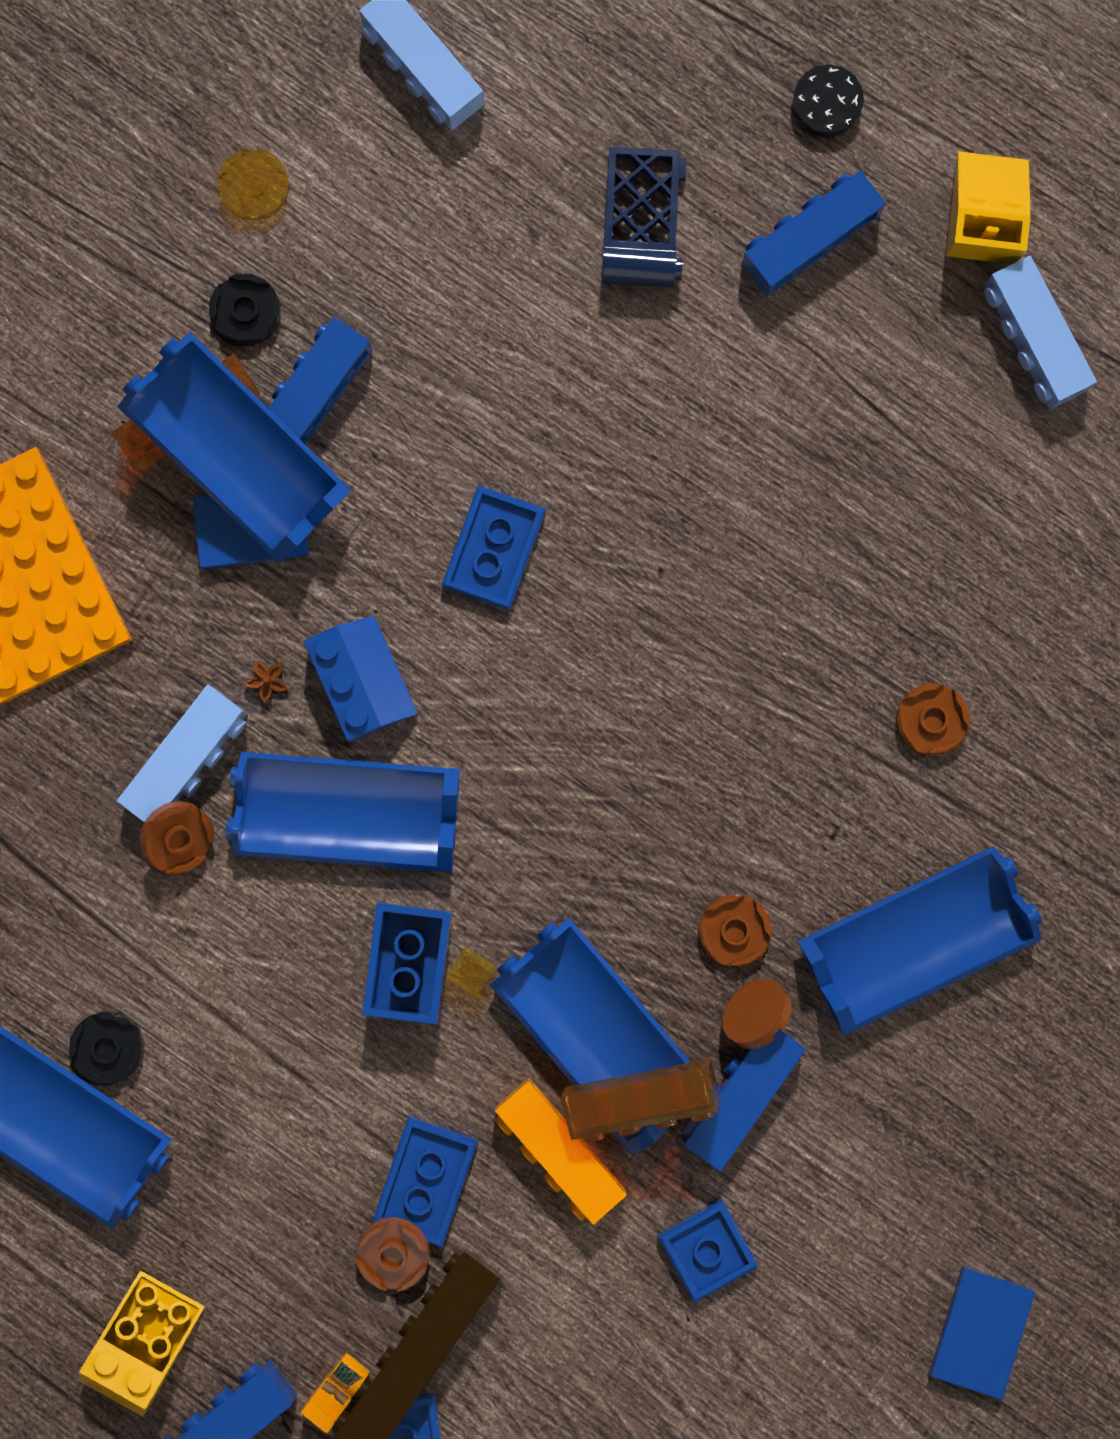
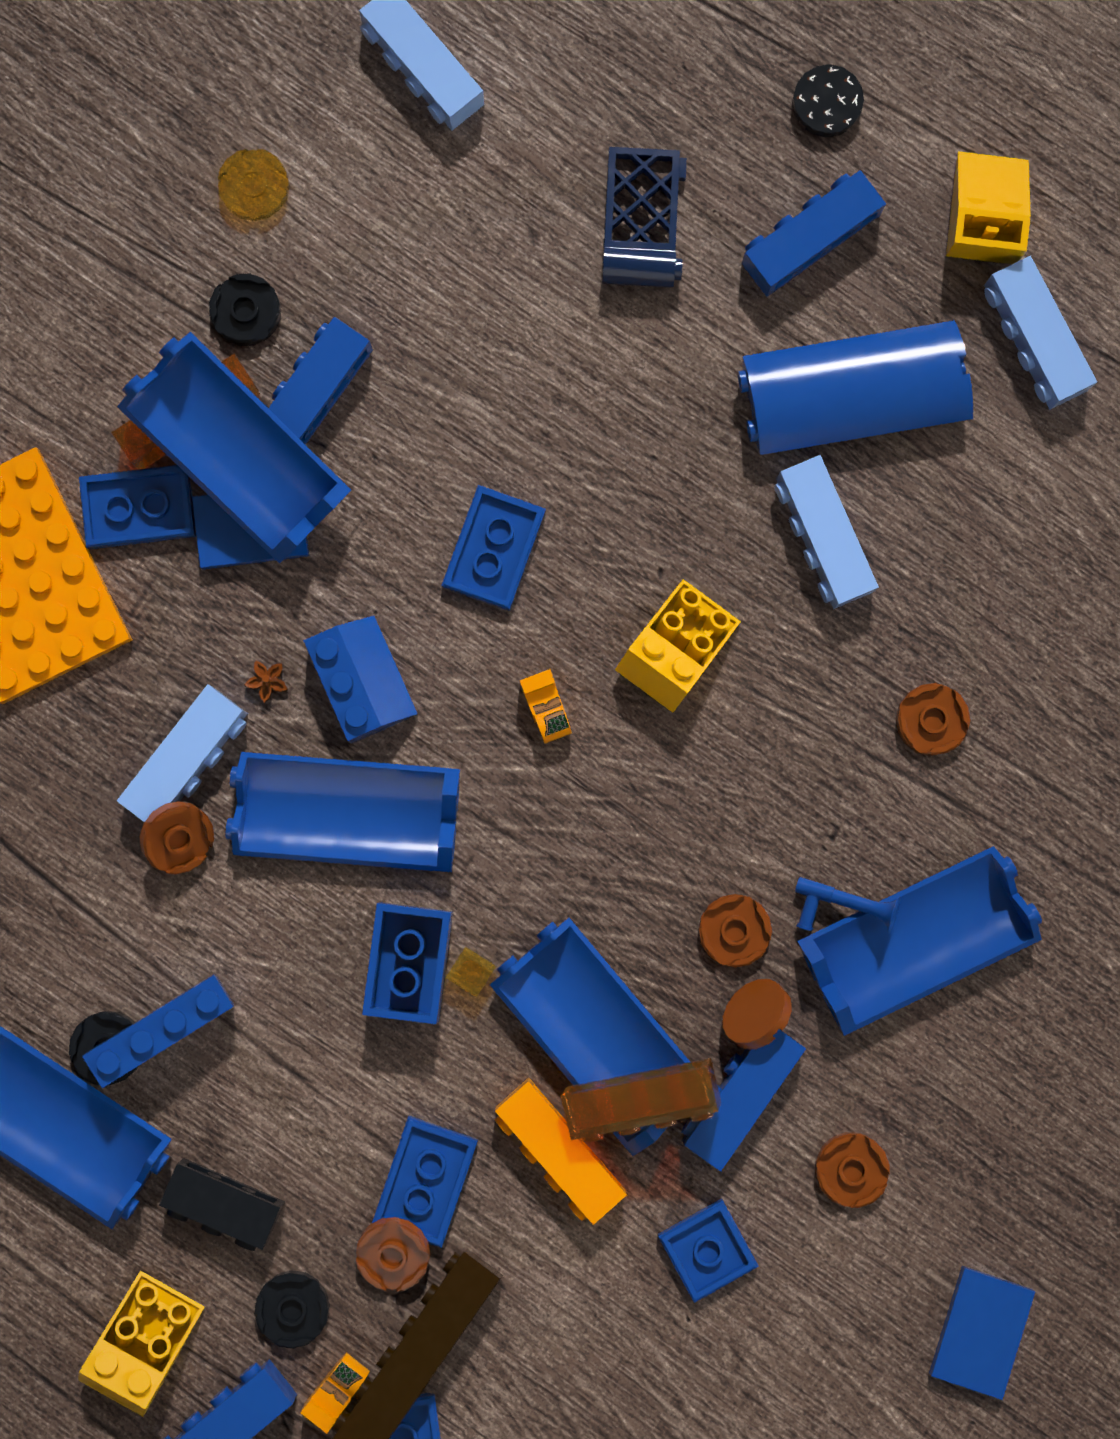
none -> blue tile [79,465,196,550]
none -> blue brick [82,973,234,1088]
none -> black brick [159,1158,285,1251]
none -> black tile [254,1270,330,1349]
none -> light orange leg [520,669,572,744]
none -> yellow slope [615,579,741,713]
none -> blue cylinder [738,320,973,455]
none -> light blue brick [774,455,879,609]
none -> blue piece [795,877,901,933]
none -> dark orange tile [815,1132,890,1208]

